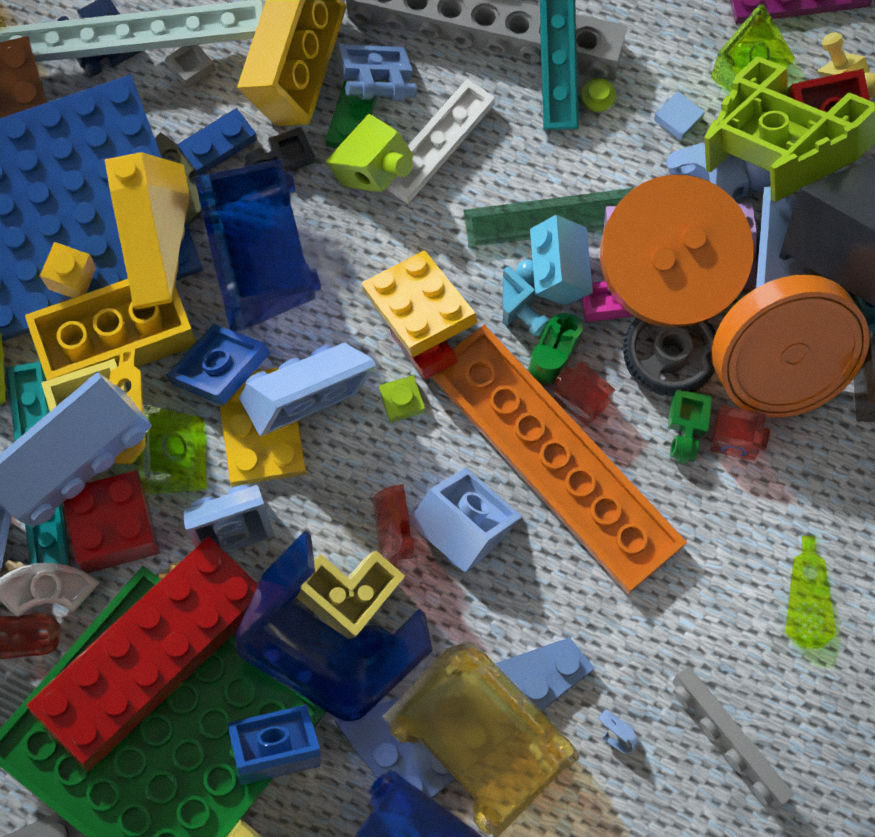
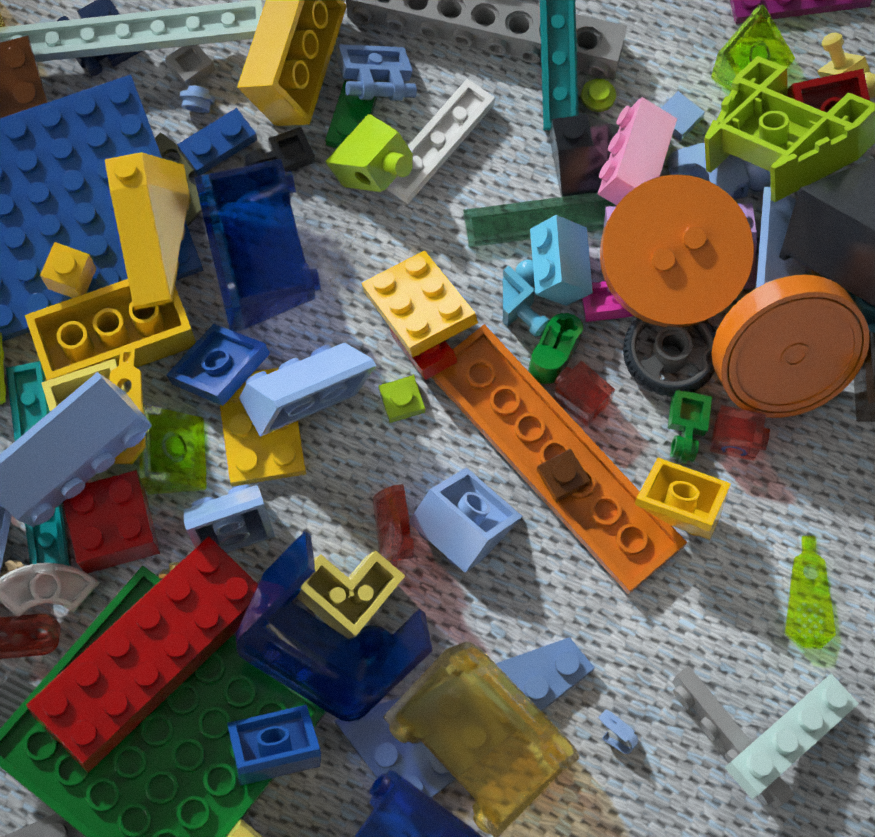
none -> light blue plate [179,85,215,113]
none -> reddish brown plate [537,449,590,502]
none -> black slope [550,114,619,202]
none -> bright pink brick [598,97,677,205]
none -> yellow slope [635,458,731,540]
none -> light aqua plate [724,673,859,800]

